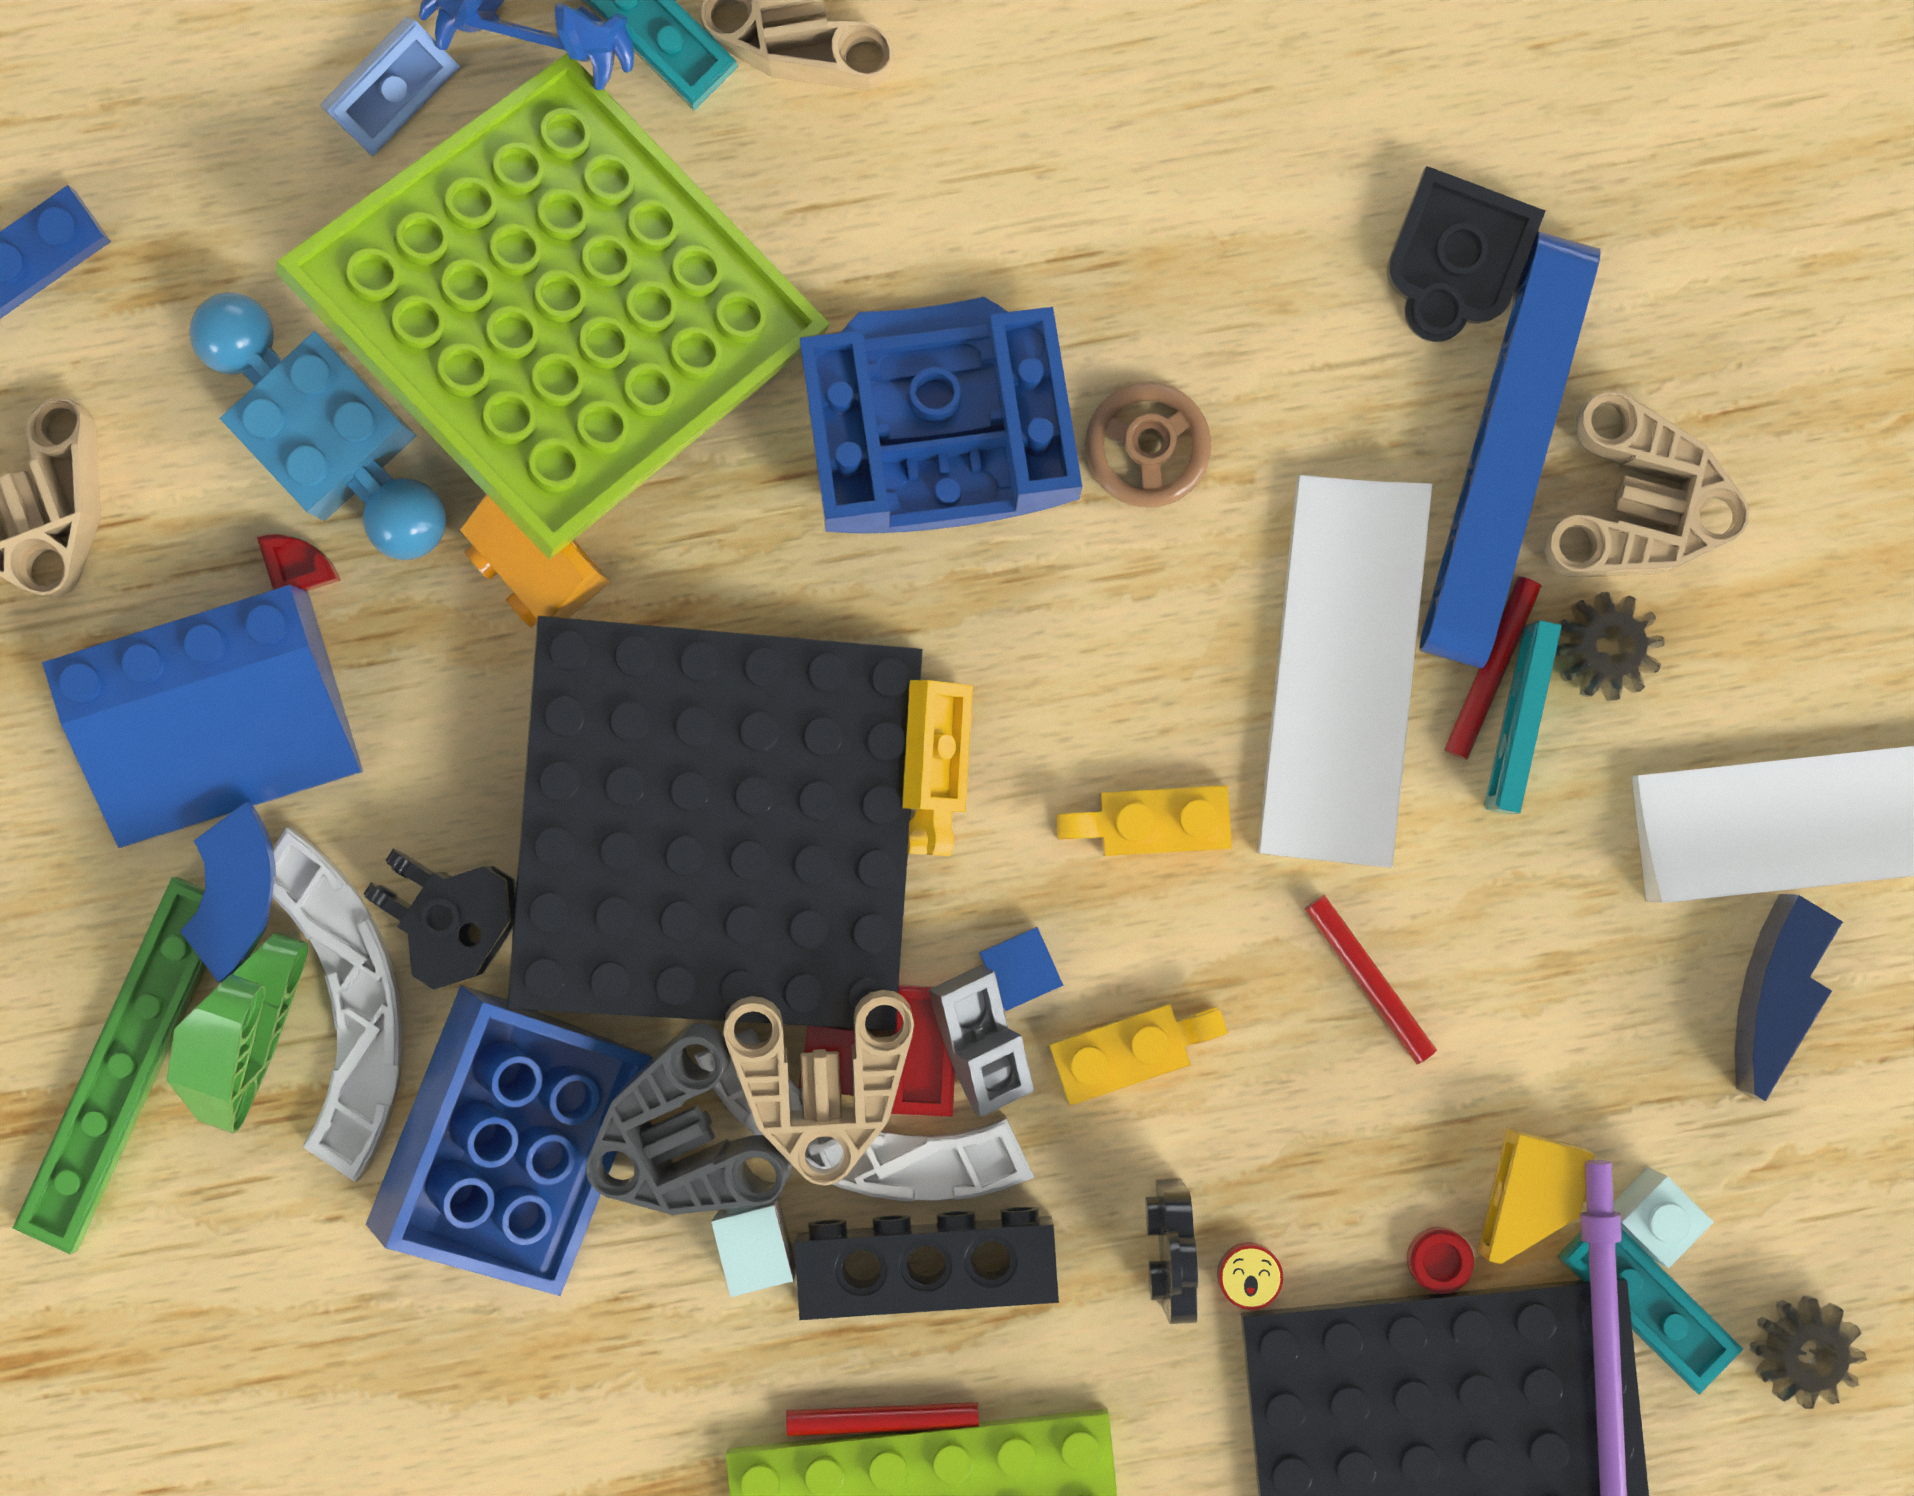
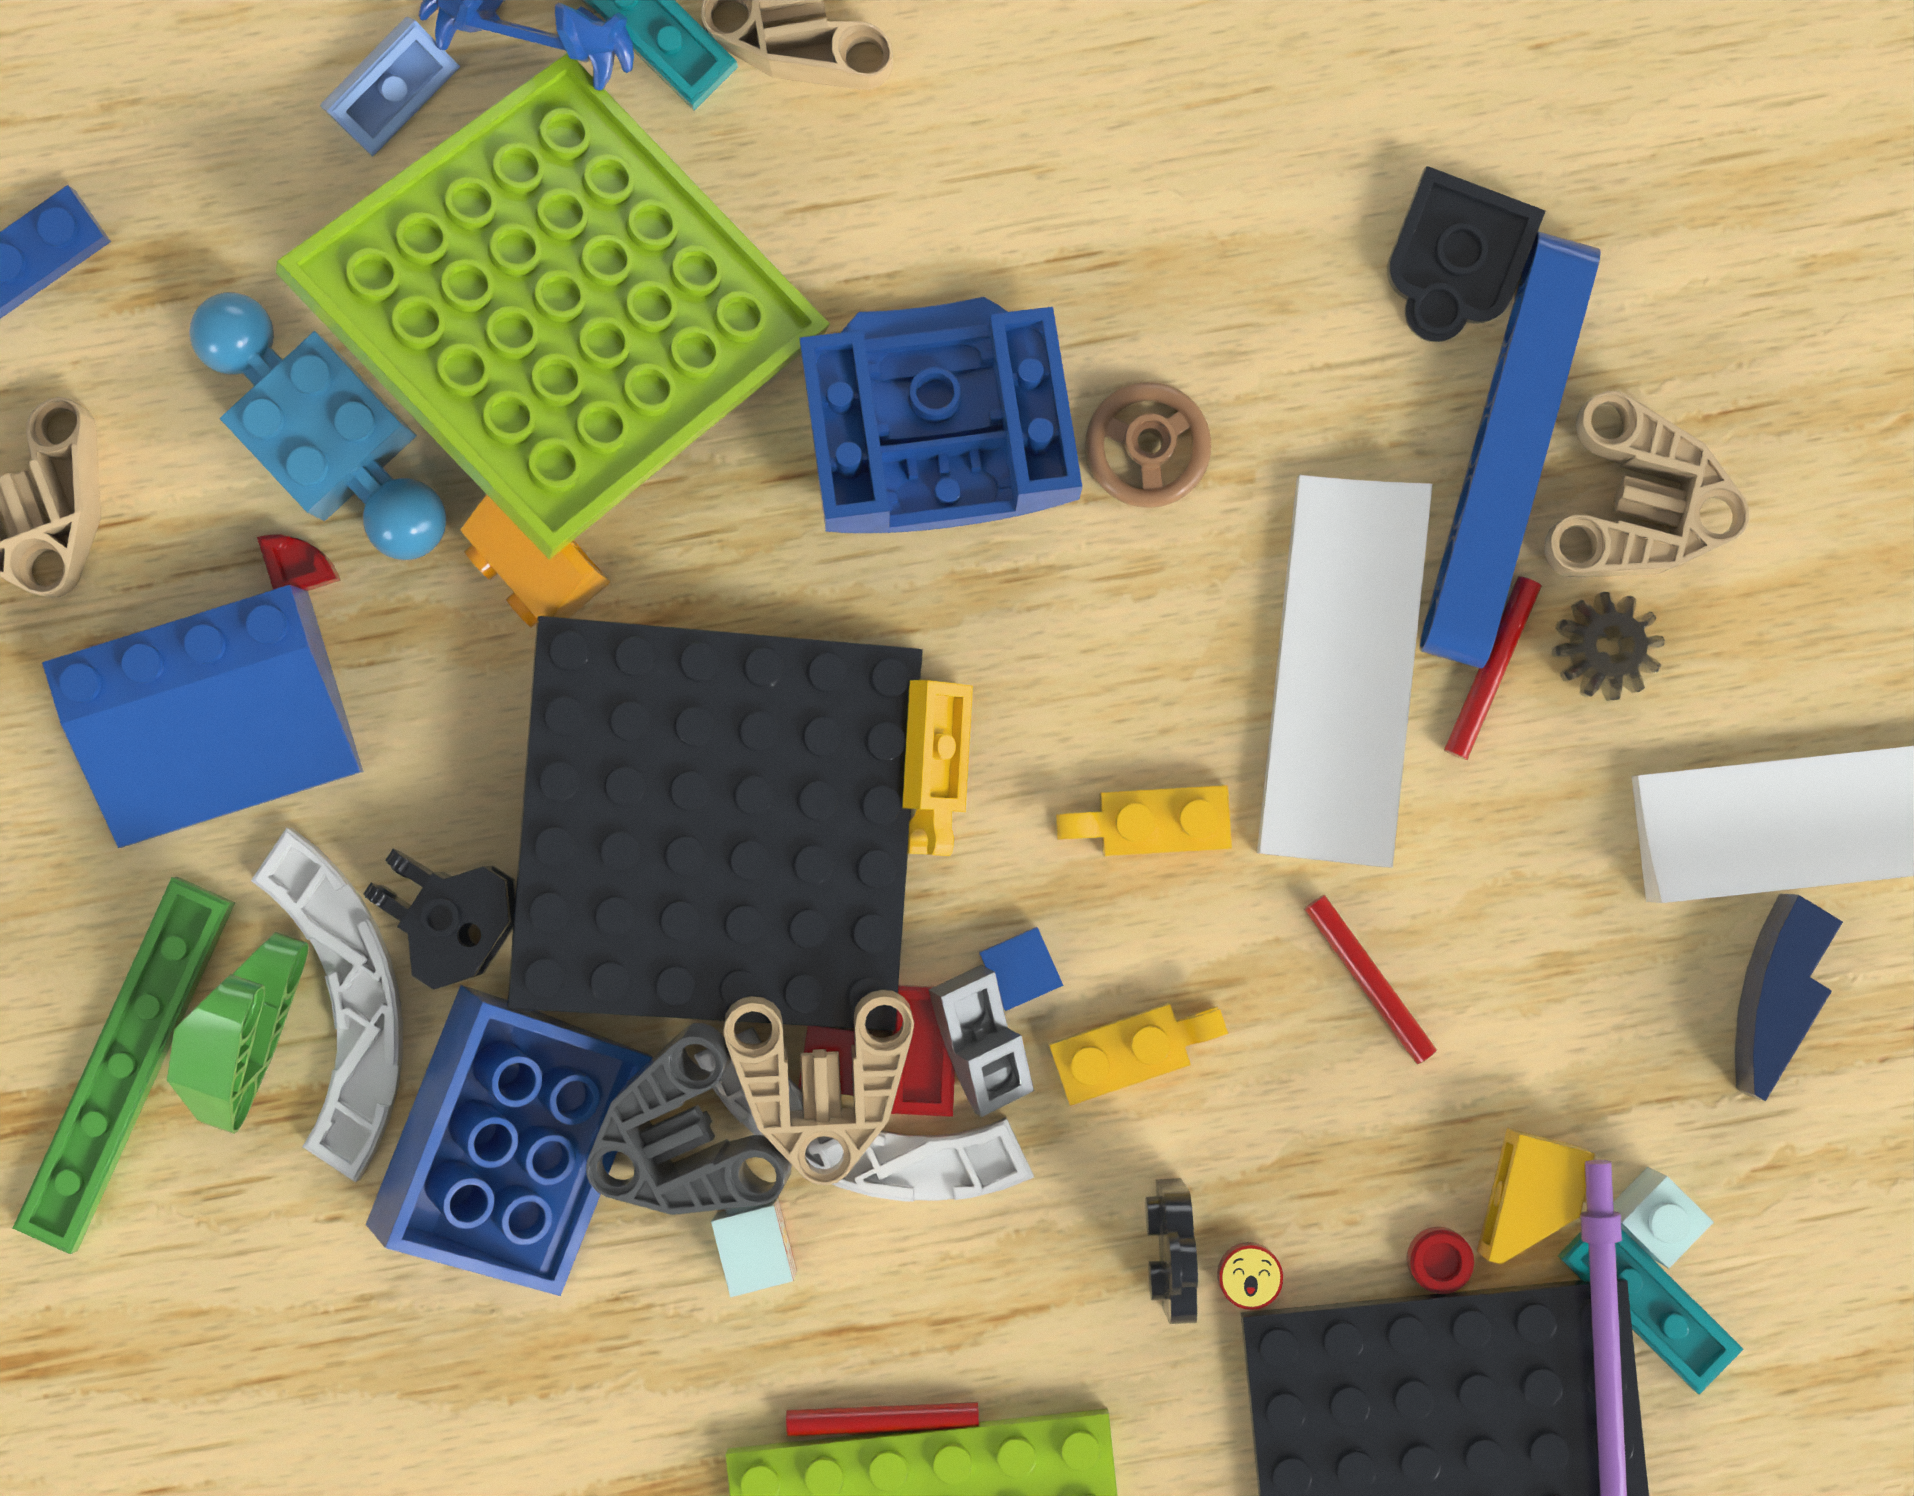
blue tile [180,802,276,983] -> none
black brick [794,1207,1059,1320] -> none
teal tile [1484,620,1562,814] -> none
clear smoke gear [1749,1295,1867,1409] -> none

